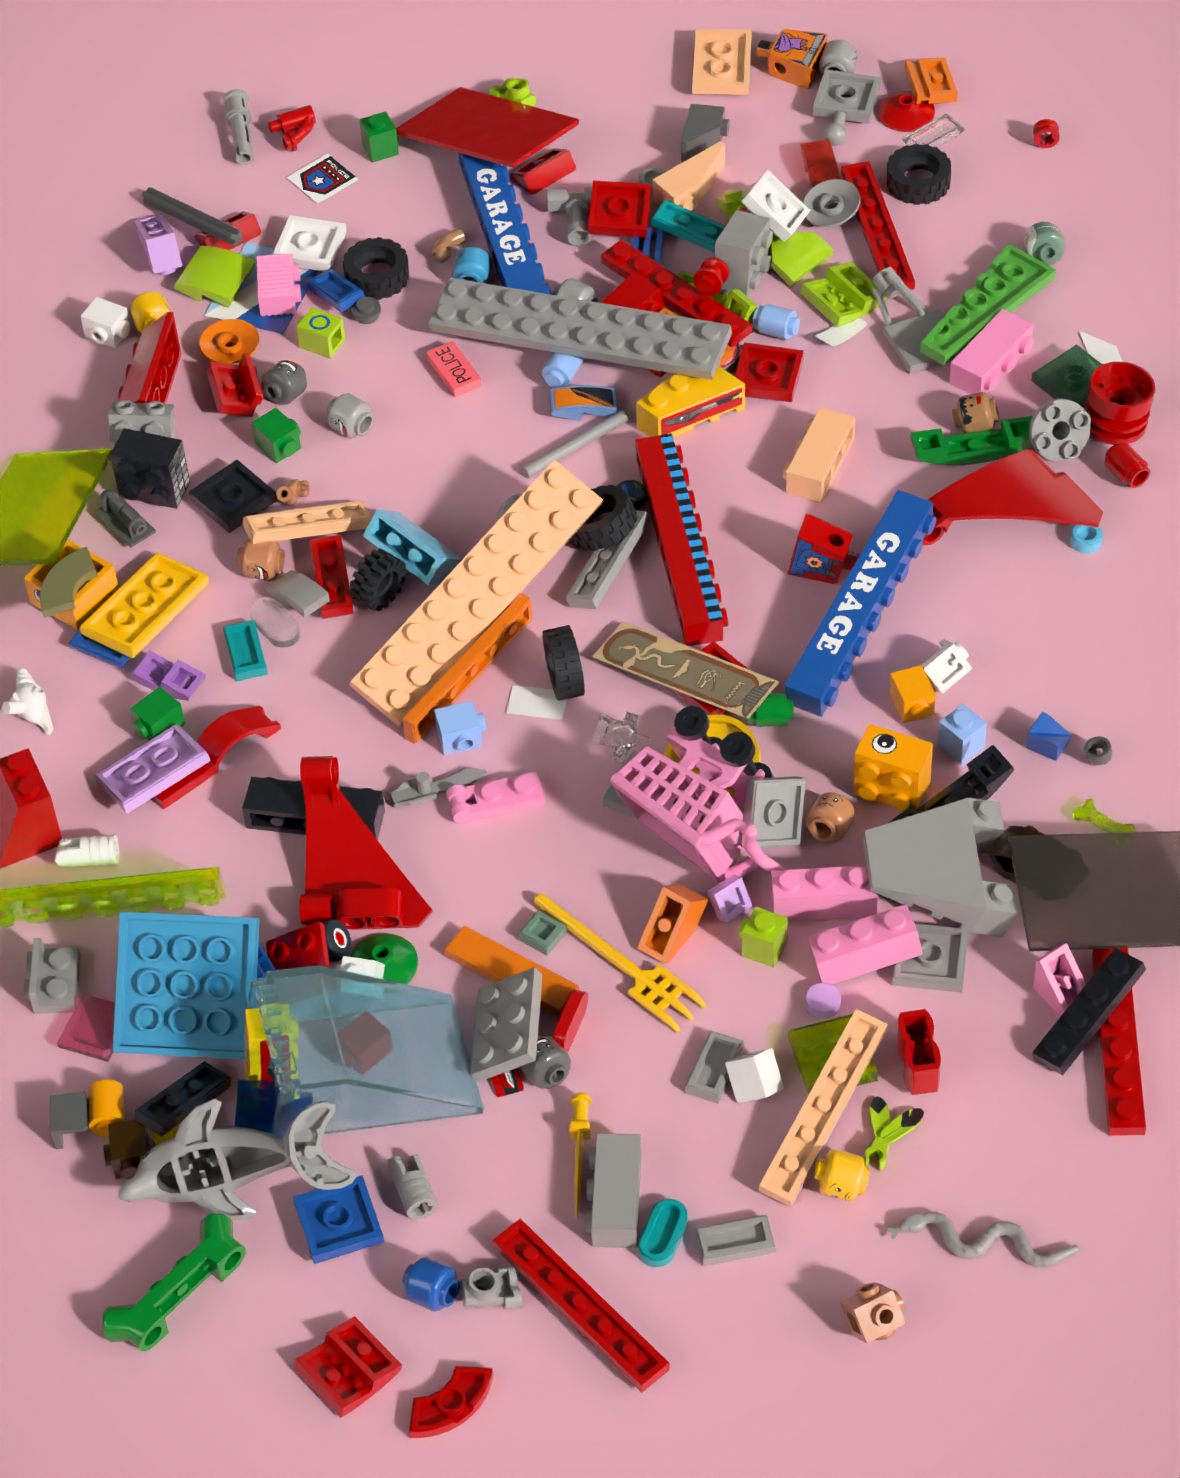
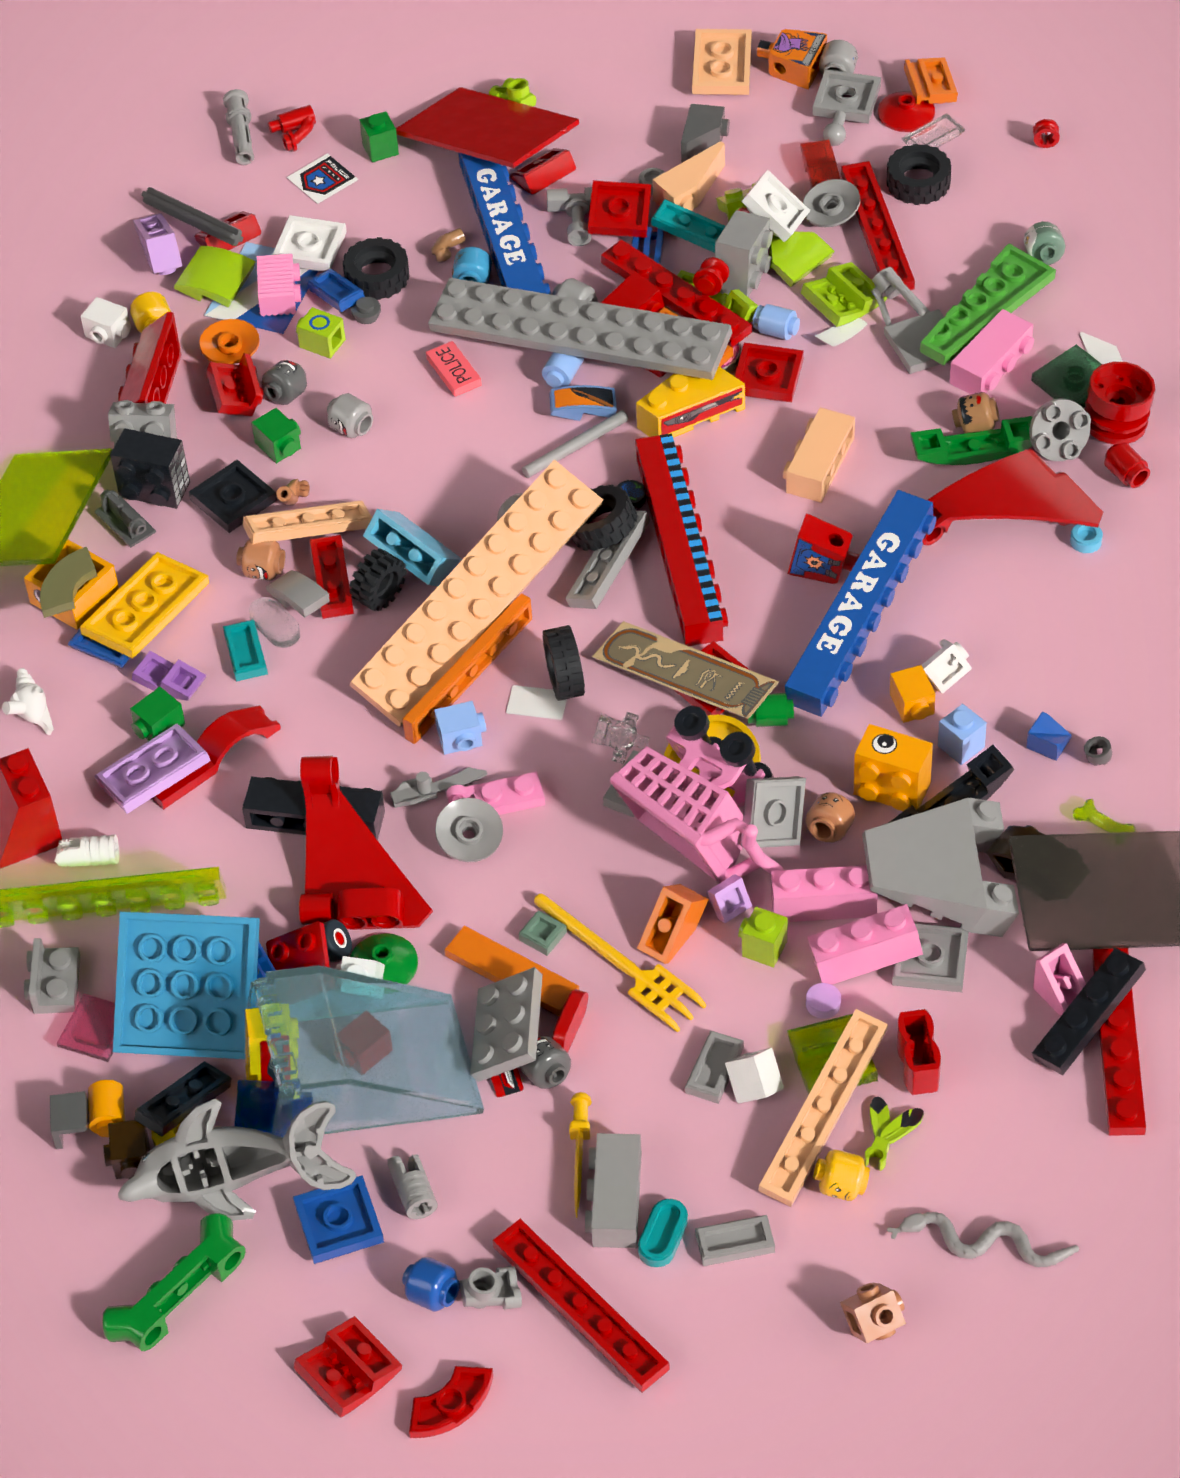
none -> light grey dish [435,798,503,862]

